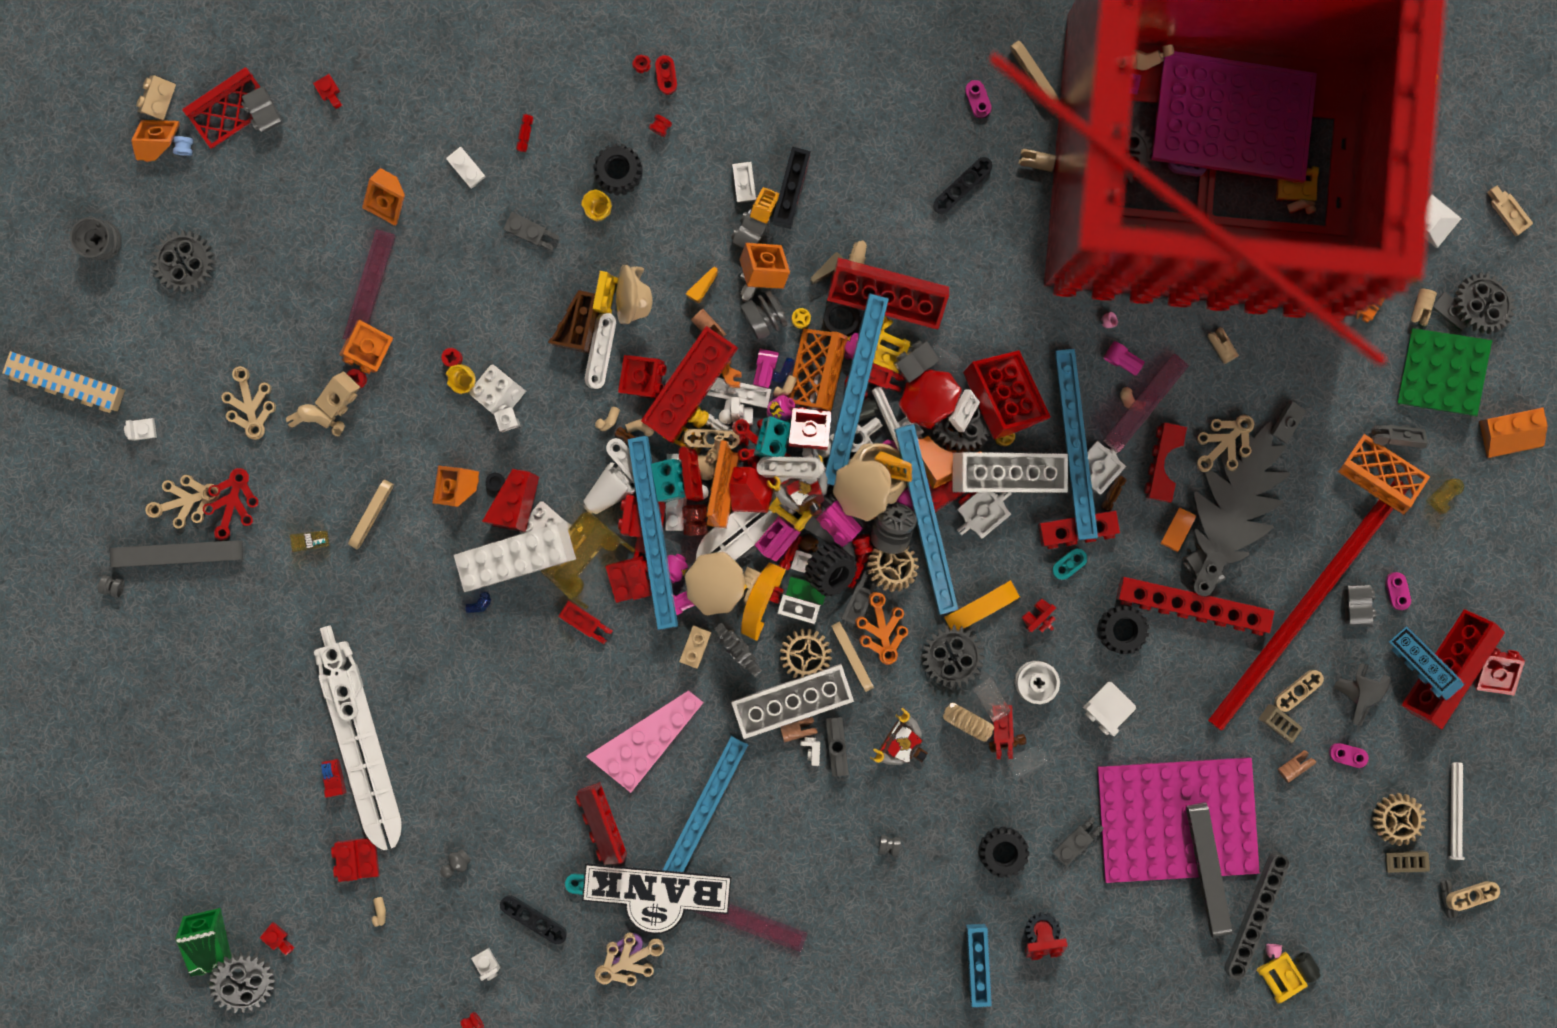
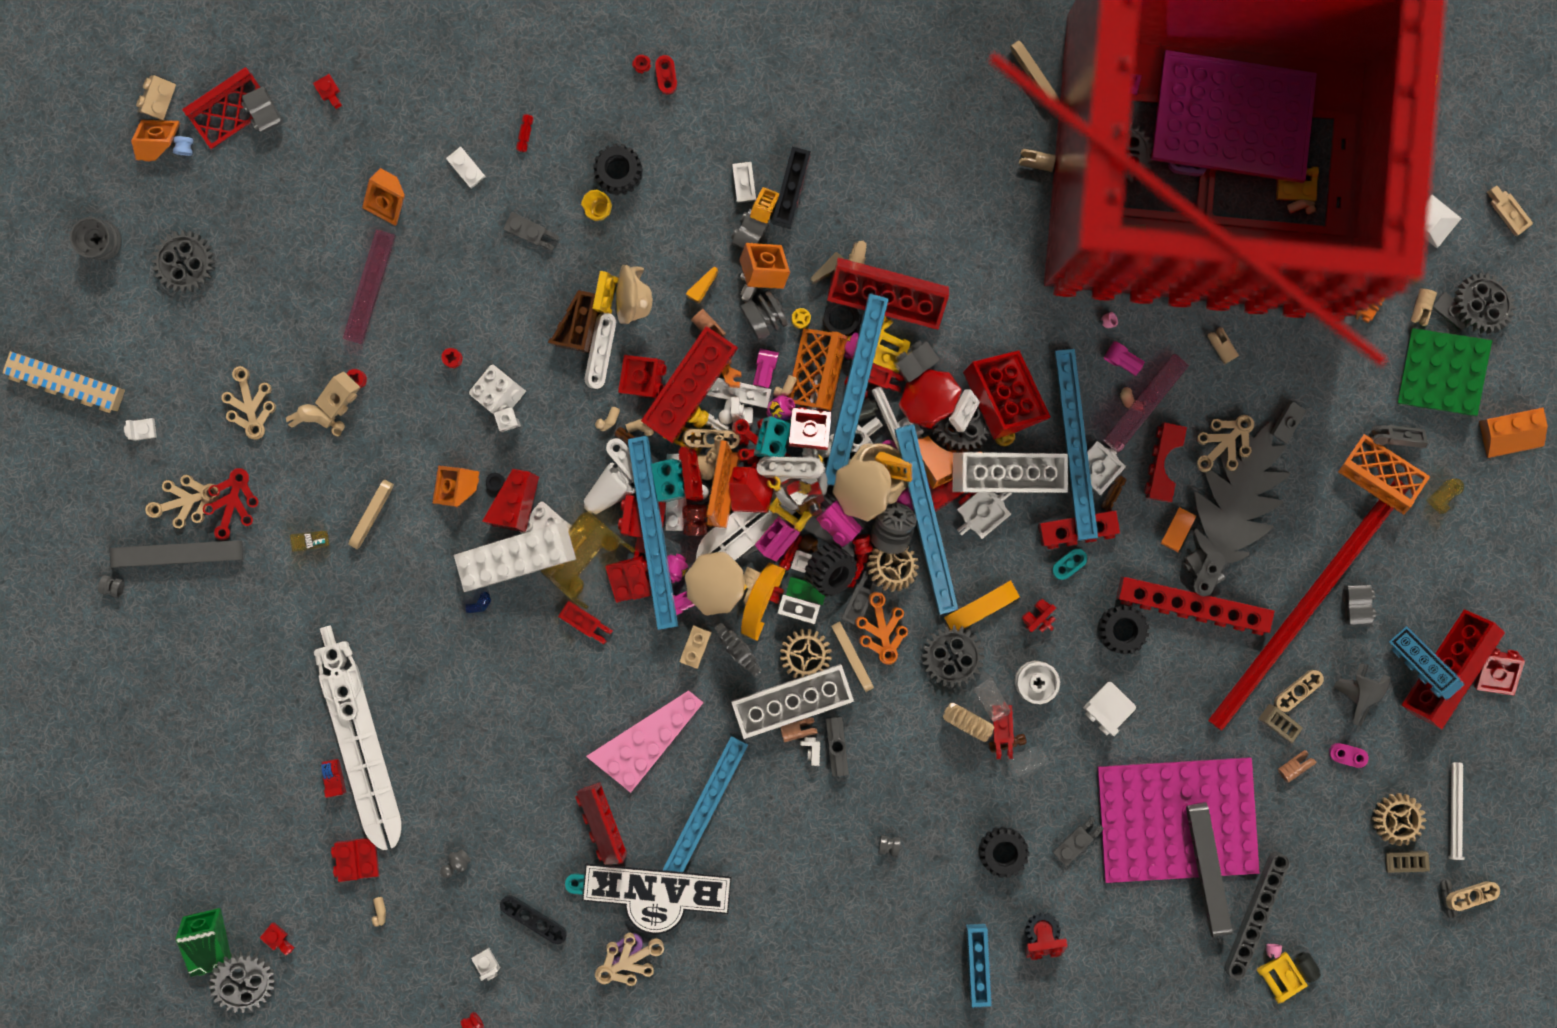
orange plate [339,320,393,374] -> none
yellow hair [446,364,476,394] -> none
red wheel [648,114,672,137] -> none
clear pink plate [693,903,808,952] -> none
clear blue arm [772,358,795,384] -> none
torso [870,708,928,765] -> none
black beam [933,157,993,214] -> none
dark pink plate [965,80,991,118] -> none
tan arm [1120,44,1174,70] -> none
dark pink plate [1385,572,1411,610] -> none

